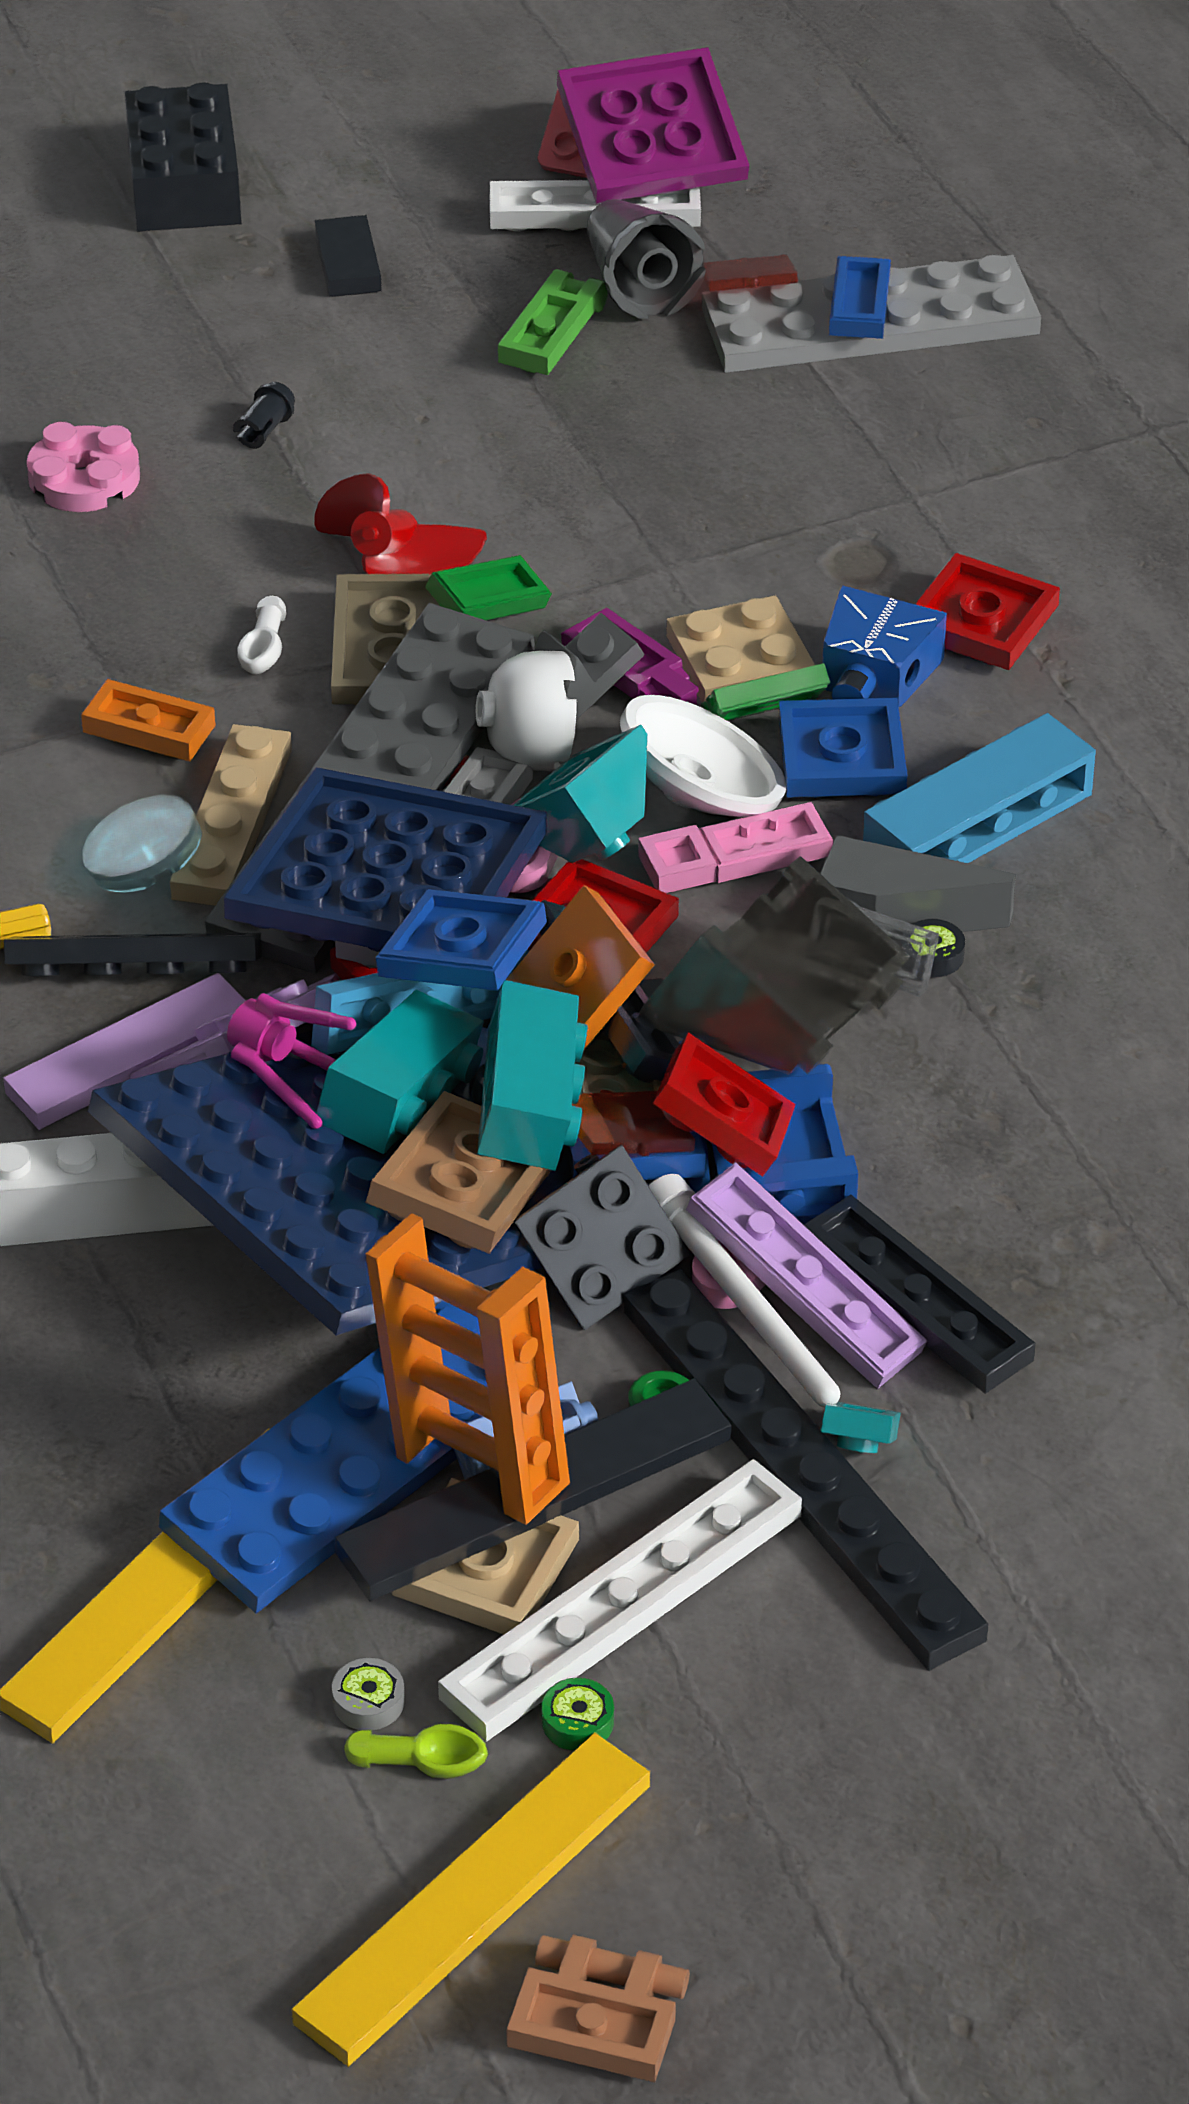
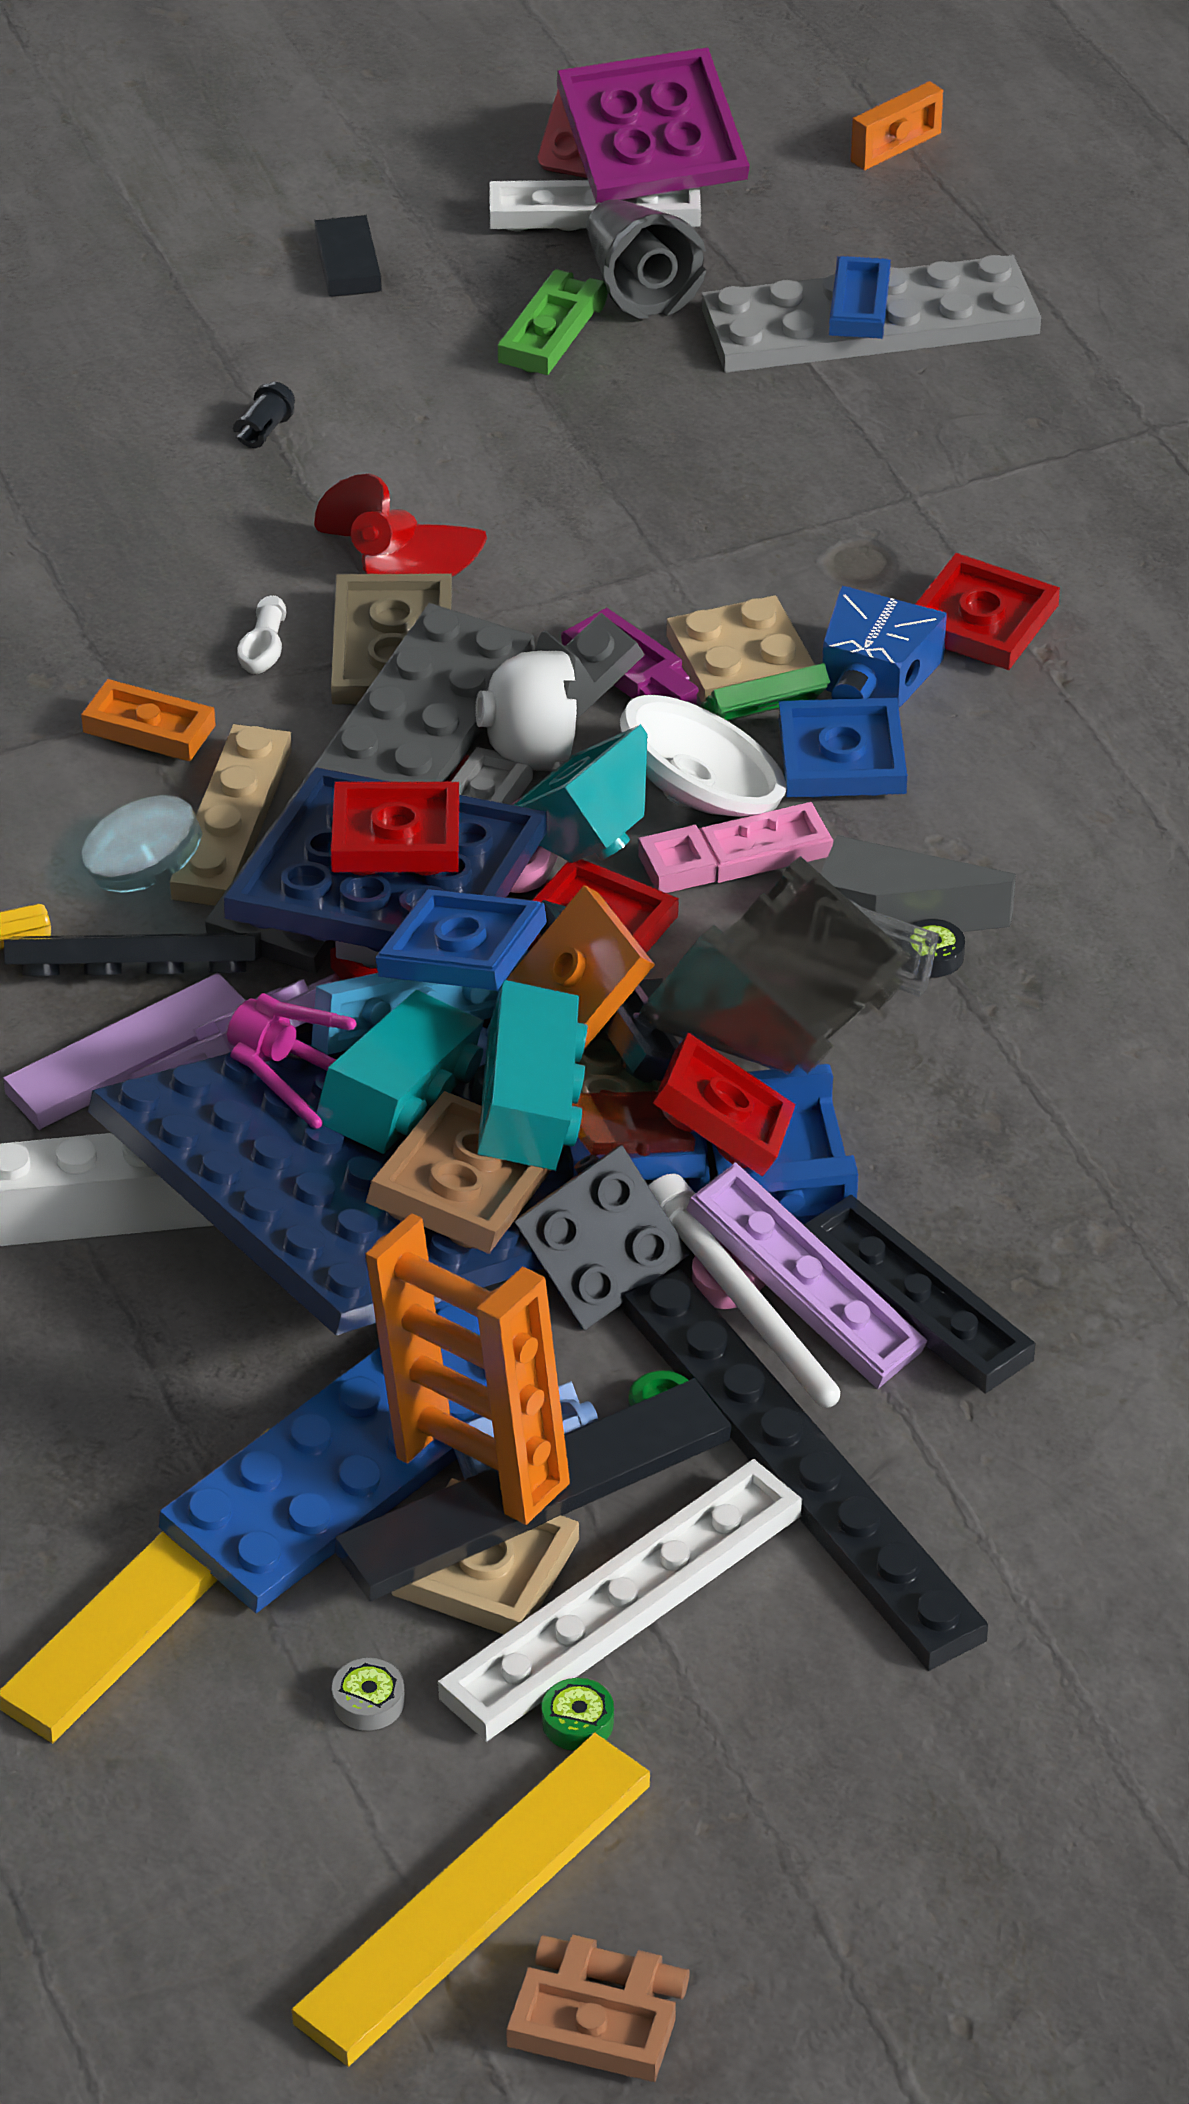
bright pink plate [27,422,140,512] -> none
black brick [124,82,242,232] -> none
lime piece [344,1724,488,1779] -> none
green tile [425,555,552,620] -> none
clear red piece [703,254,798,292] -> none
teal plate [821,1402,901,1453] -> none
dark azure brick [863,713,1096,863] -> none
none -> red plate [331,782,459,875]
none -> orange plate [851,81,943,171]

